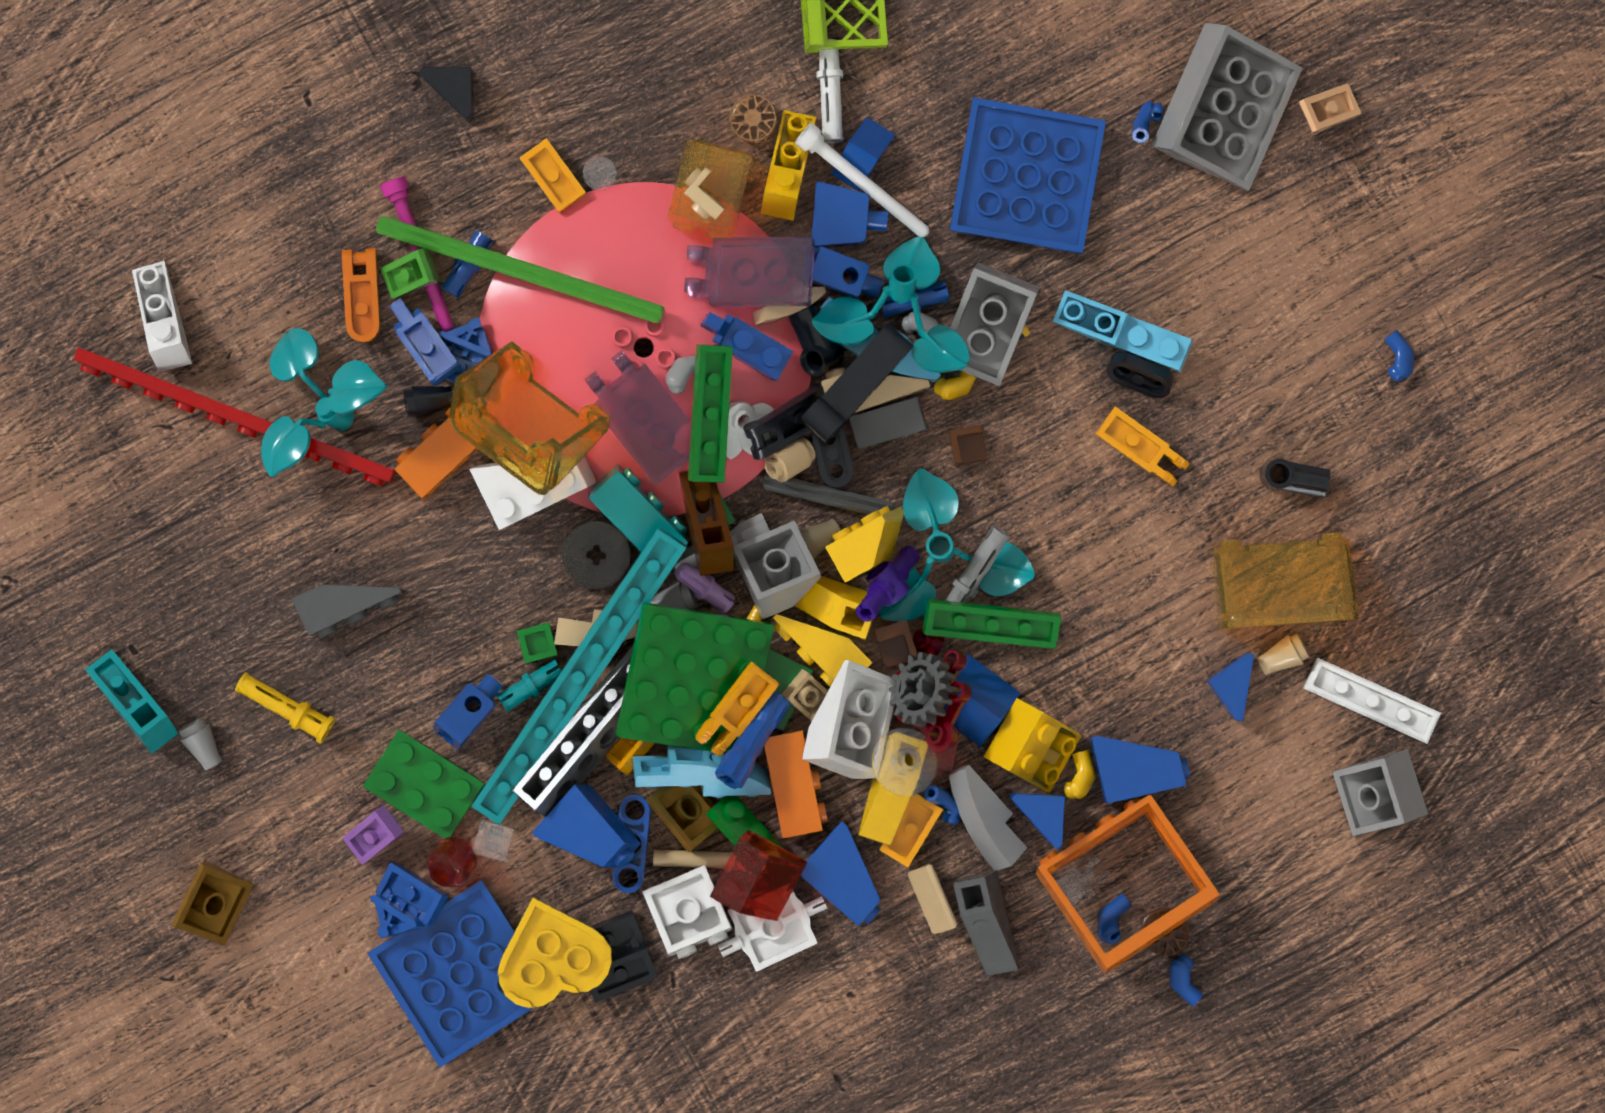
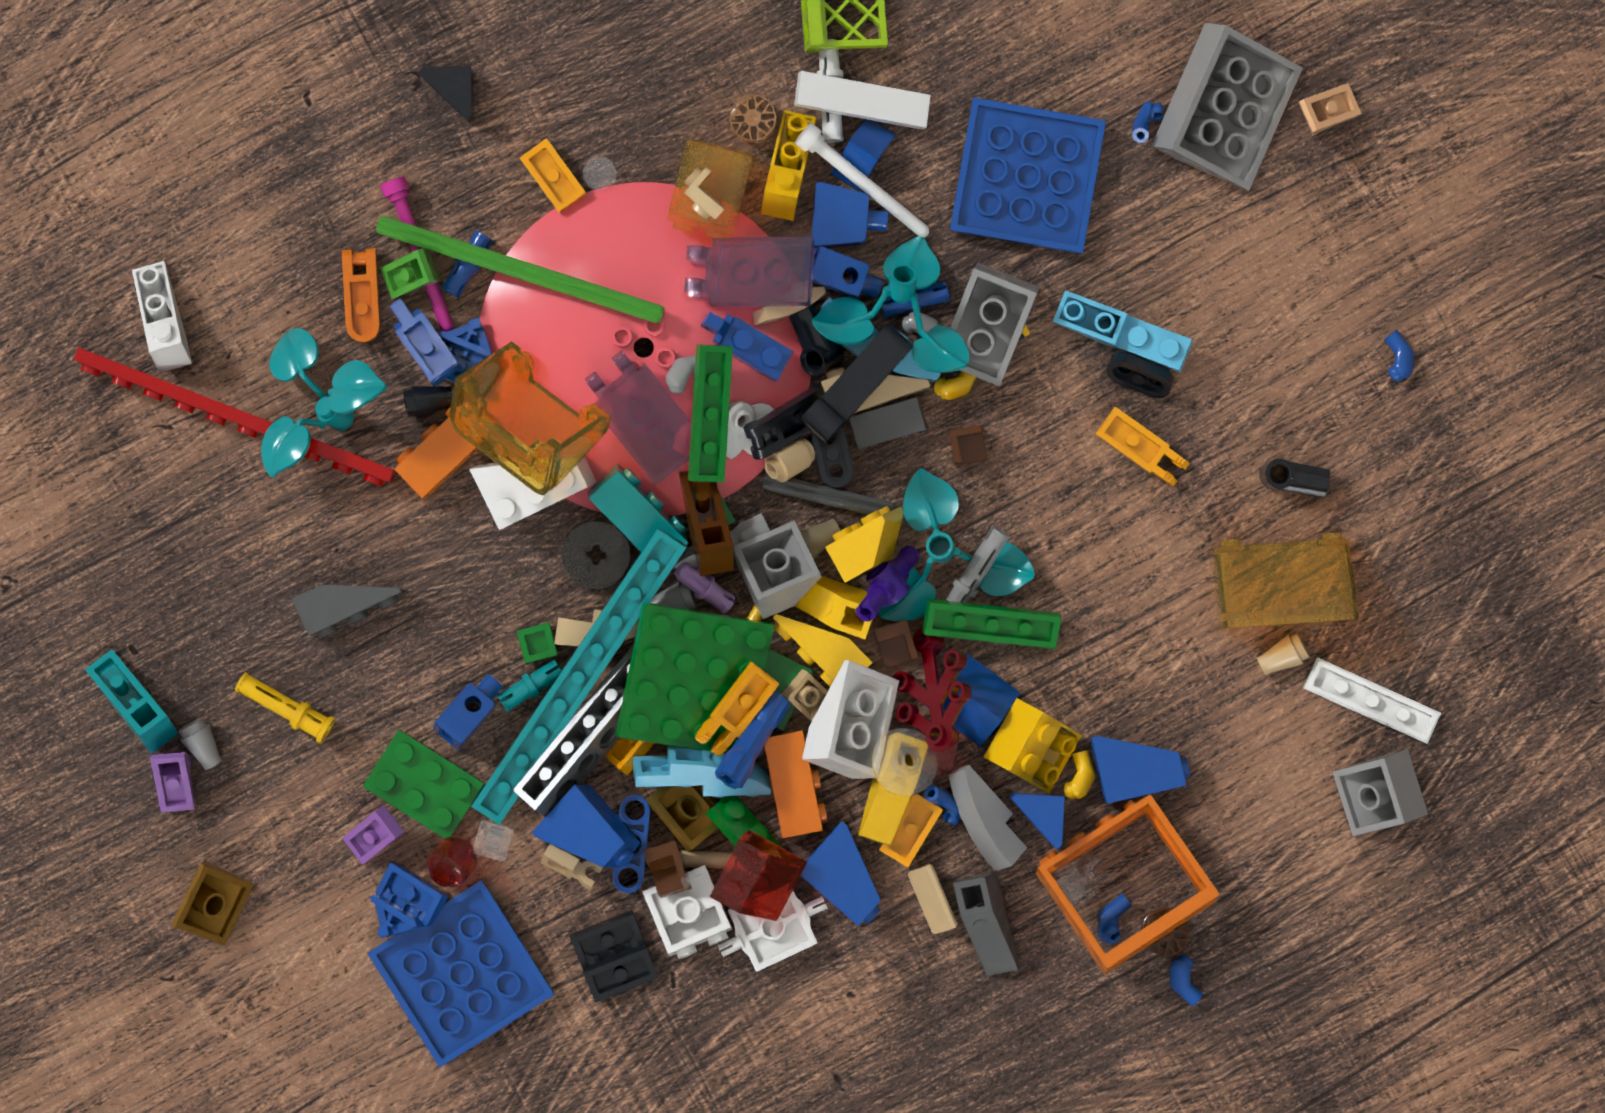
yellow plate [498,897,612,1008] -> none
dark grey gear [888,652,956,728] -> none
blue slope [1206,653,1254,721] -> none
none -> medium lavender slope [150,752,195,813]
none -> tan plate [541,844,603,891]
none -> reddish brown panel [643,840,692,898]
none -> white tile [794,71,931,130]

